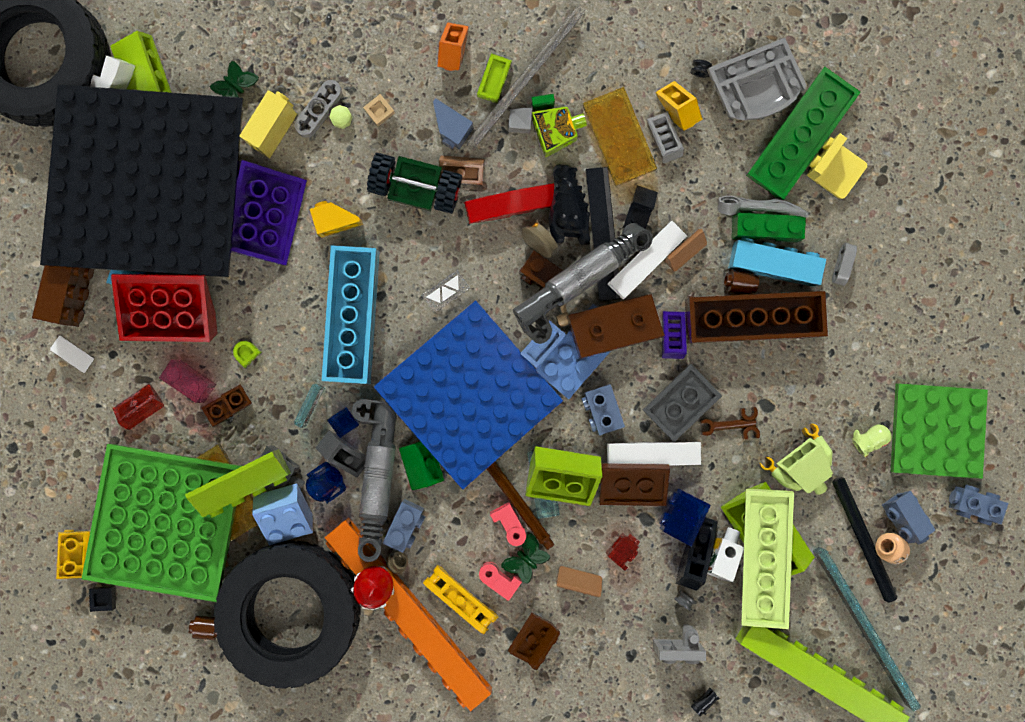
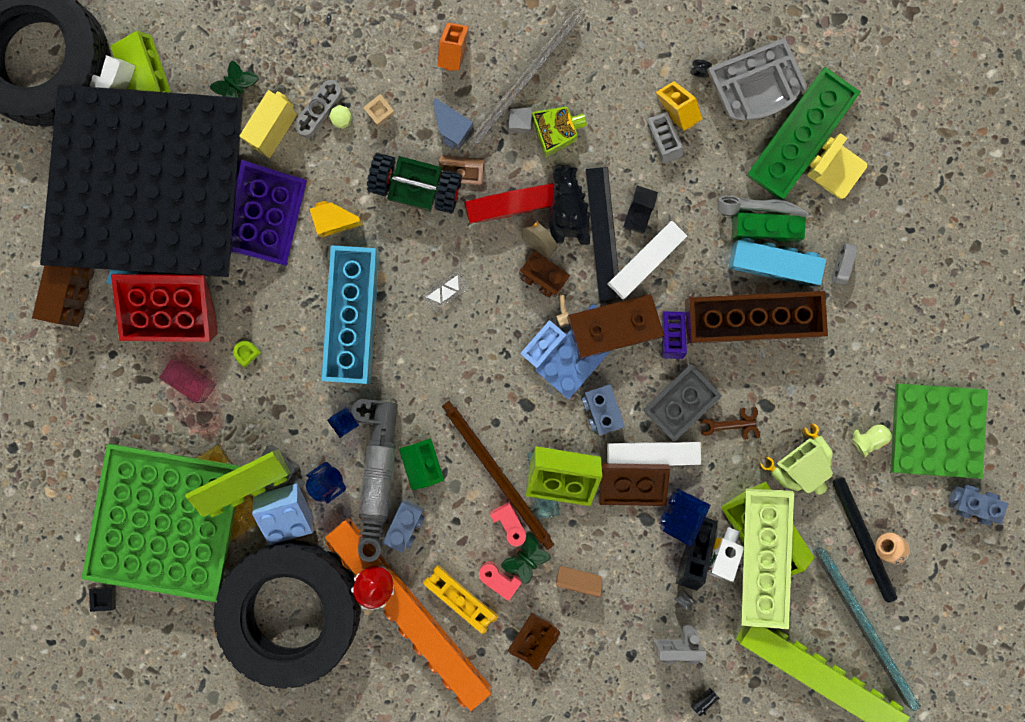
white sticker [50,336,94,373] -> none
yellow plate [56,530,90,579] -> none
clear red slope [113,384,164,430] -> none
reddish brown brick [189,616,217,641] -> none
reddish brown slope [201,384,252,427] -> none
clear light blue tile [294,384,325,428] -> none
dark grey slope [315,430,366,477] -> none
blue plate [374,301,563,490] -> none
dark tan plate [386,551,408,574] -> none
lime tile [477,53,512,104] -> none
piece [512,223,653,344] -> none
green tile [531,94,555,111] -> none
clear yellow plate [582,87,657,187] -> none
clear red brick [606,533,640,571] -> none
medium nougat slope [664,229,707,272] -> none
reddish brown brick [724,269,759,294] -> none
sand blue brick [882,491,935,545] -> none

